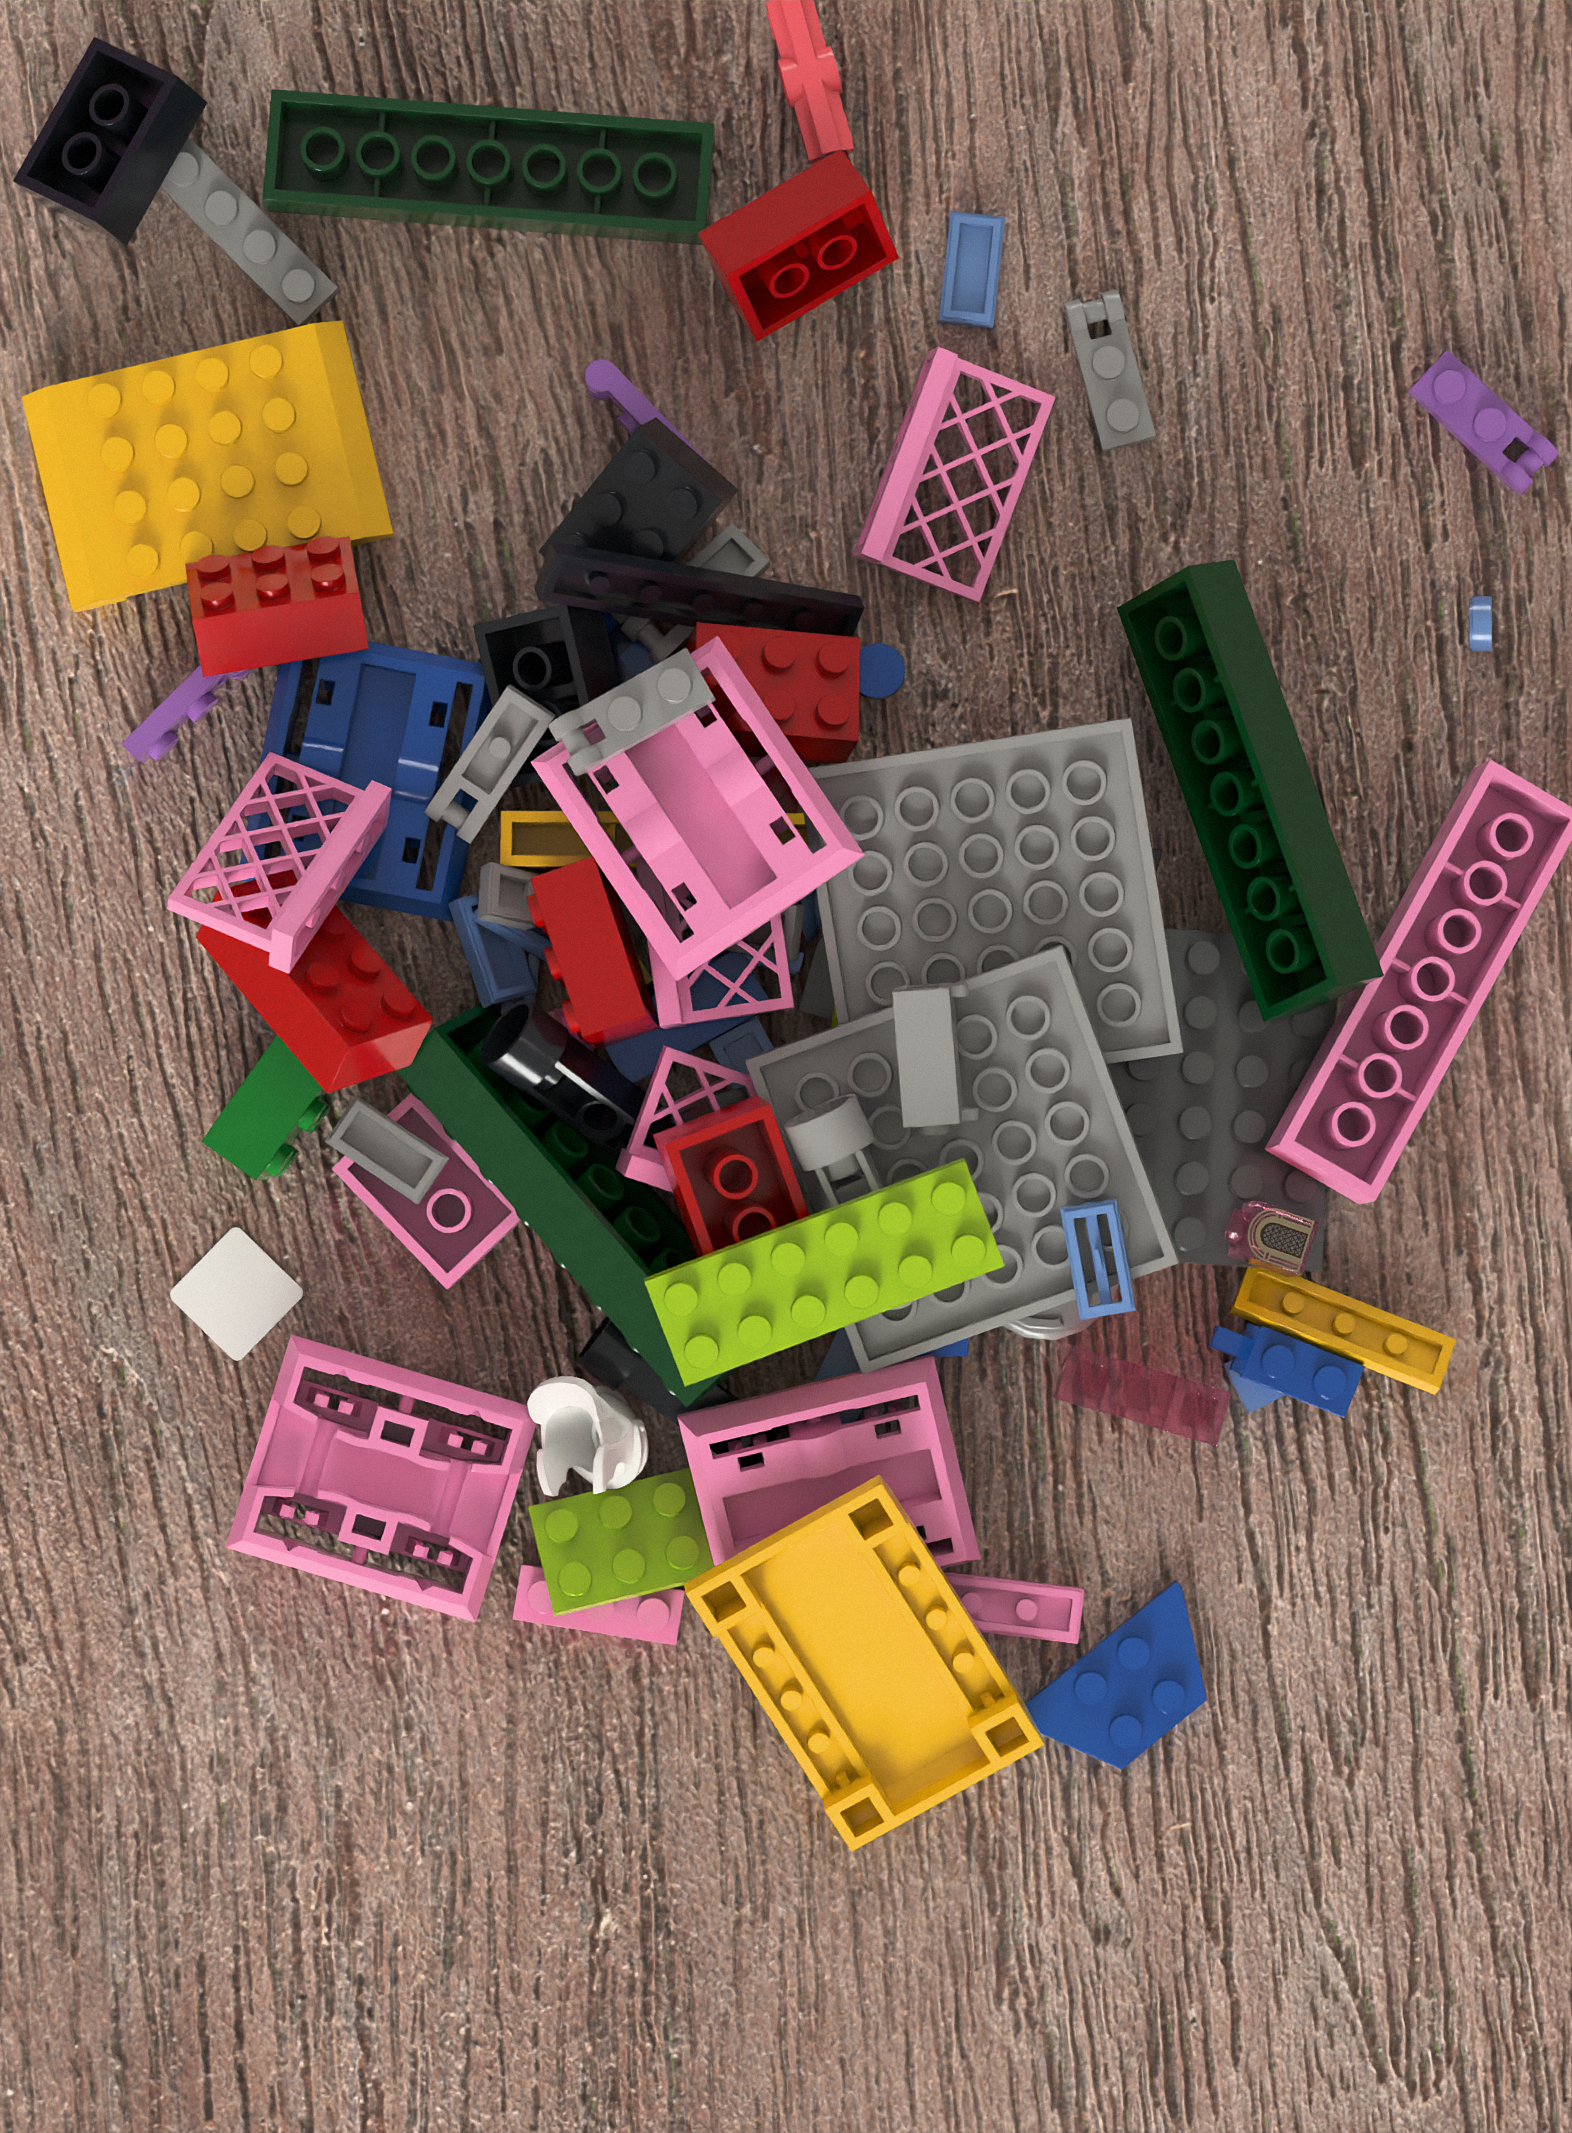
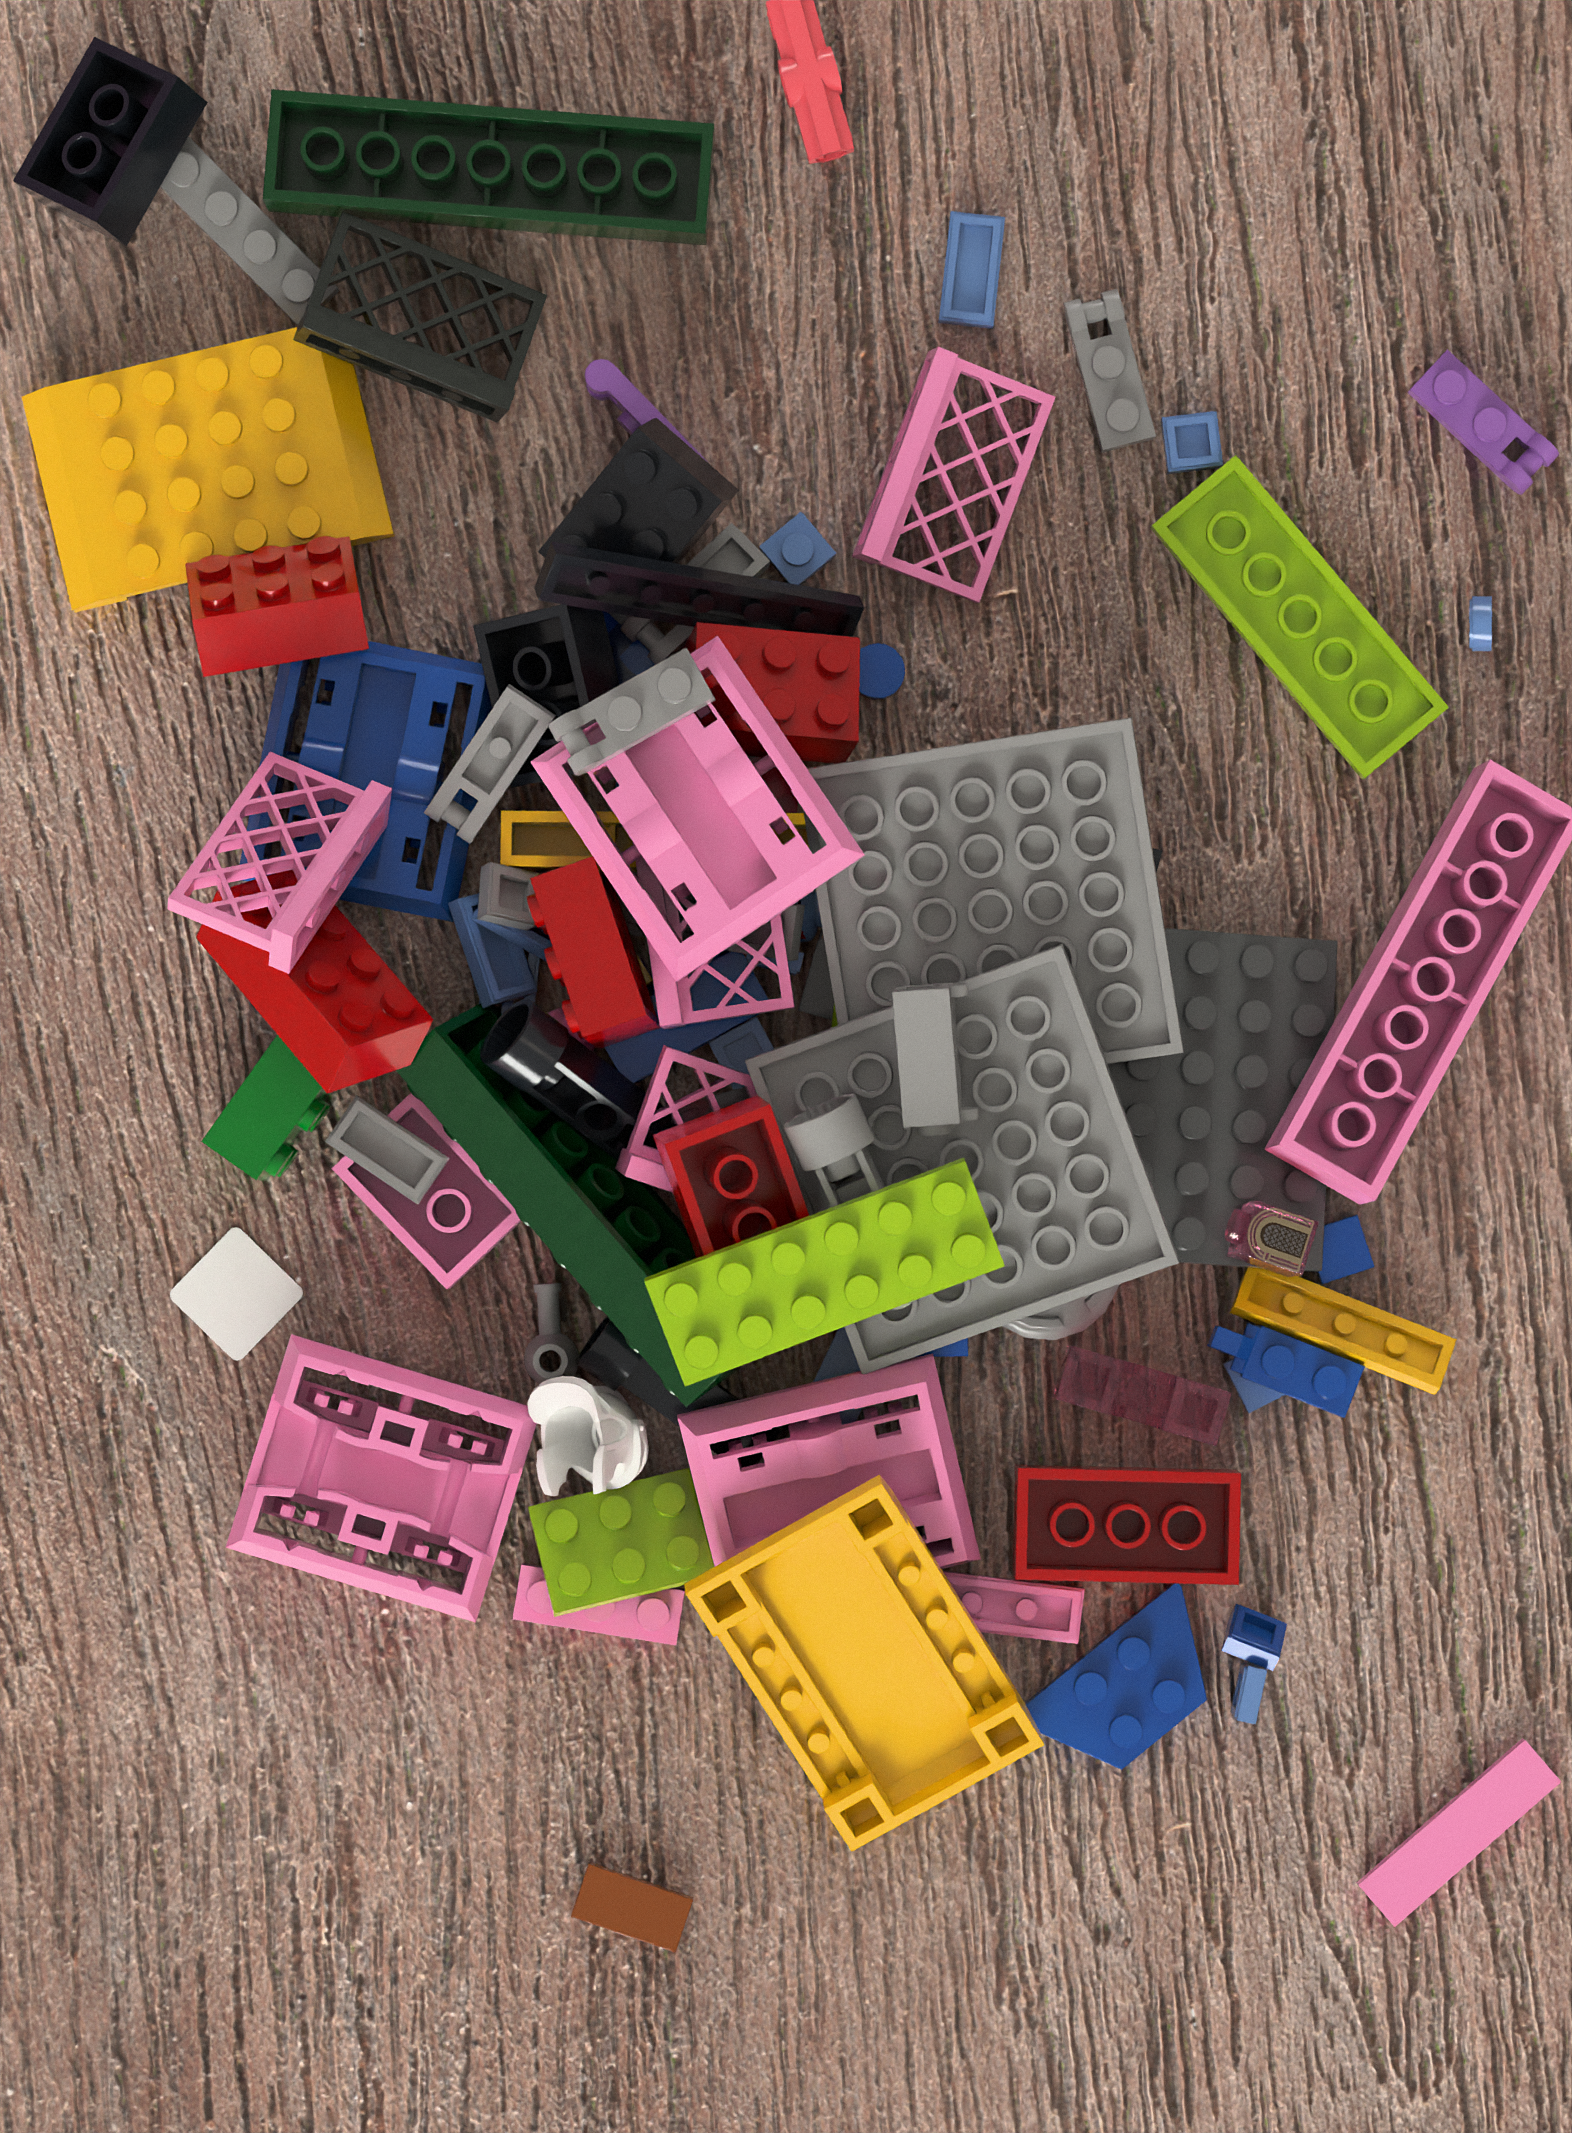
medium lavender plate [121,664,252,764] -> none
red brick [698,149,899,342] -> none
medium blue tile [1060,1197,1137,1320] -> none
dark green brick [1117,559,1384,1022] -> none
none -> pearl dark grey fence [293,211,547,423]
none -> light grey bar [524,1283,579,1384]
none -> dark orange tile [571,1862,694,1952]
none -> medium blue plate [759,512,836,585]
none -> red brick [1013,1464,1241,1585]
none -> lime plate [1150,455,1449,780]
none -> medium blue tile [1161,411,1223,474]
none -> blue tile [1221,1604,1287,1671]
none -> medium blue tile [1230,1661,1267,1725]
none -> blue tile [1317,1215,1375,1284]
none -> bright pink tile [1356,1738,1561,1927]

